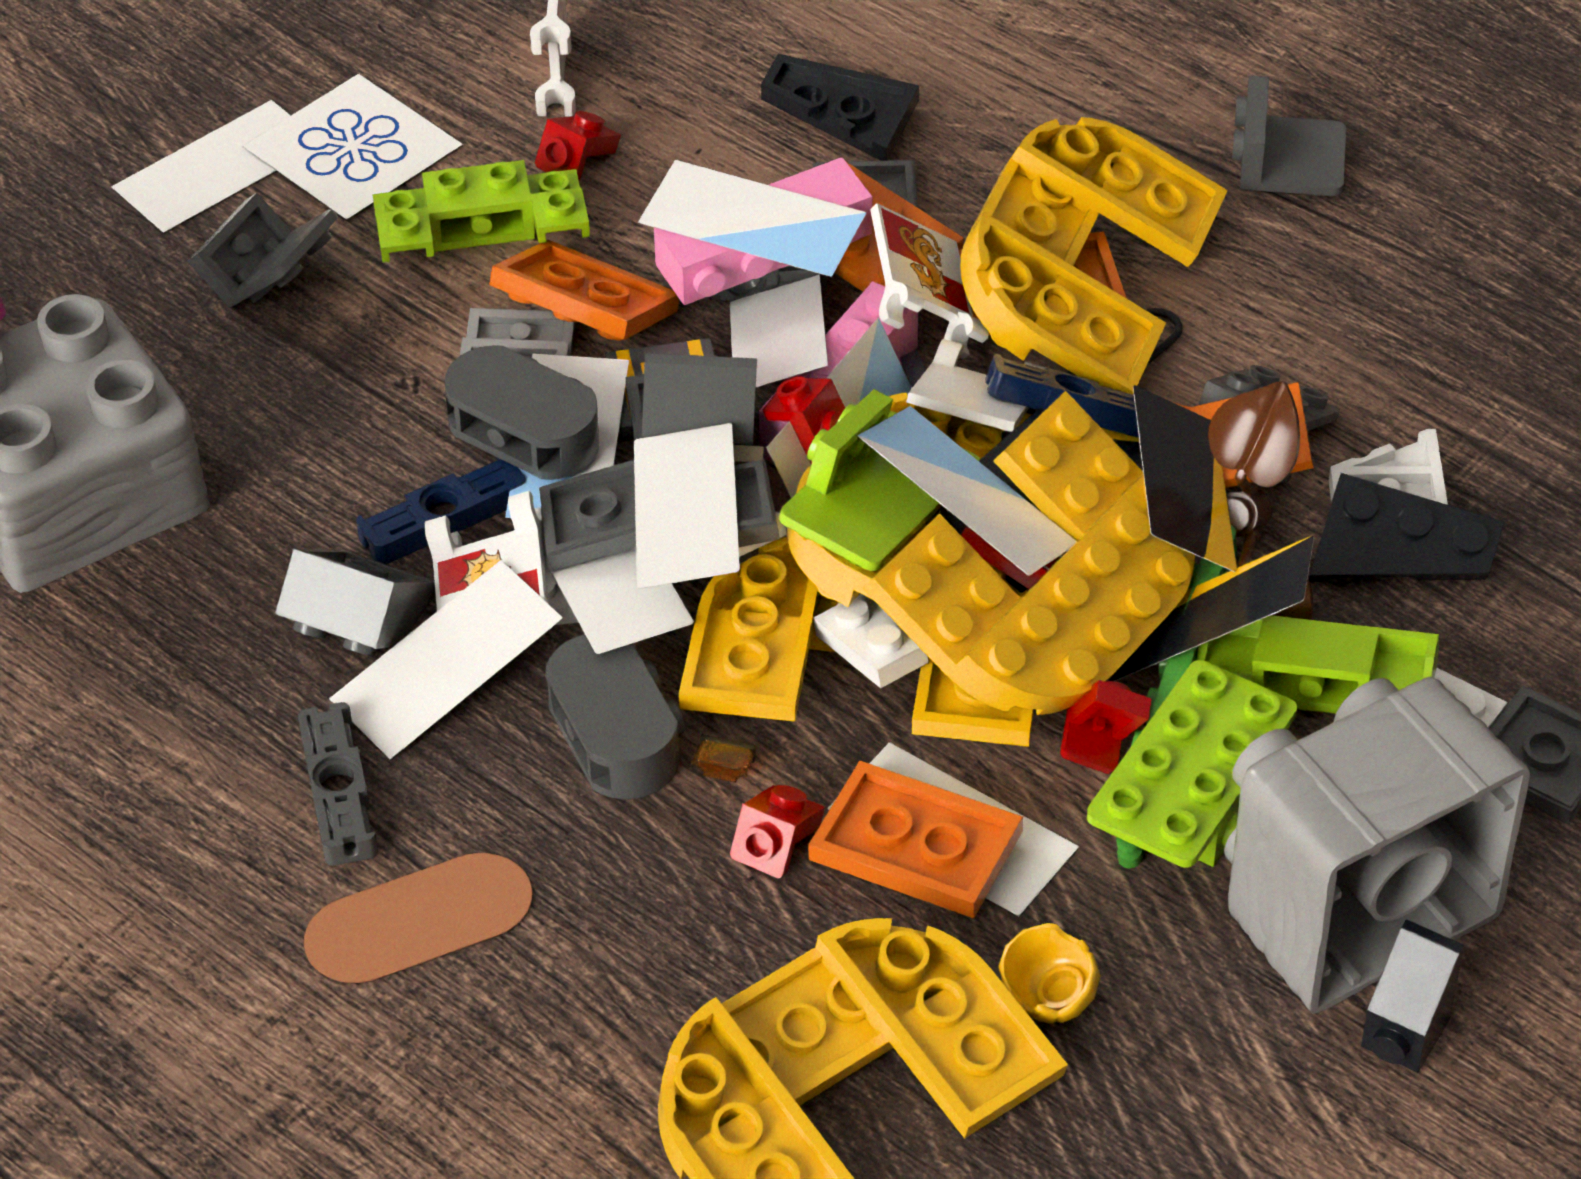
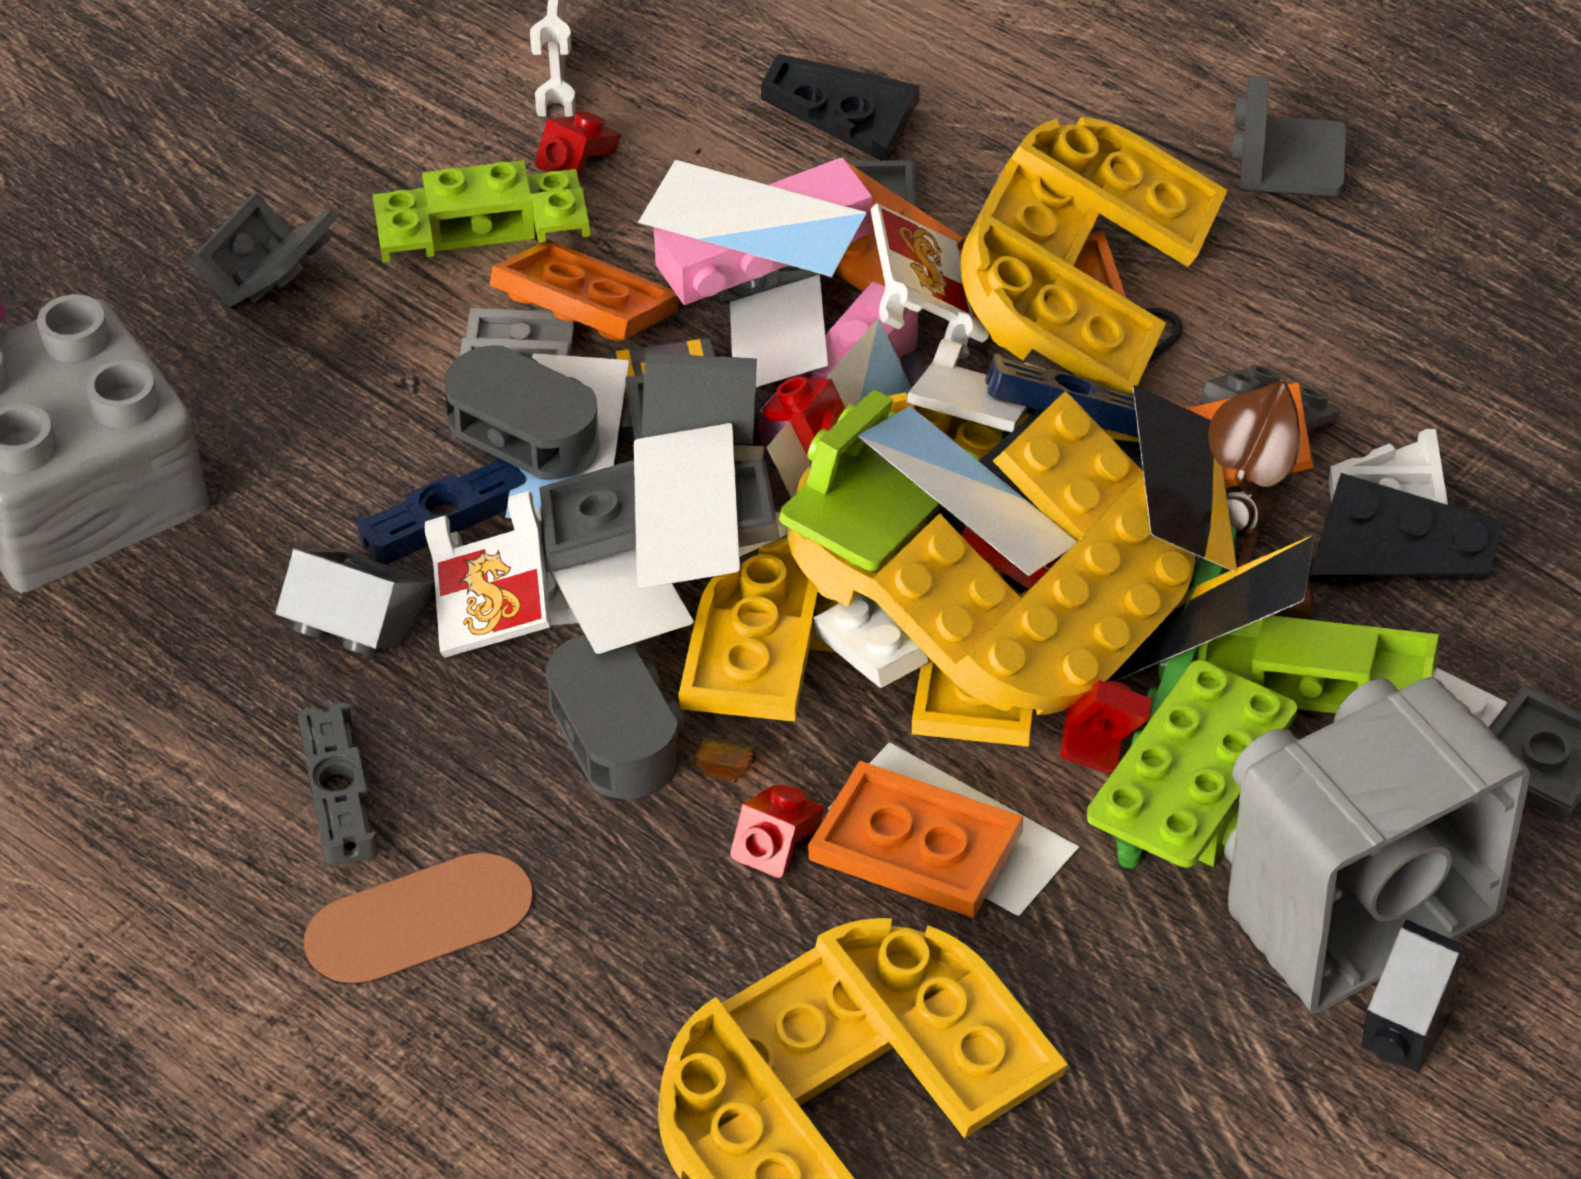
white sticker [111,100,291,233] -> none
white sticker [242,74,463,220] -> none
white sticker [329,560,563,760] -> none
yellow hair [998,923,1101,1025] -> none

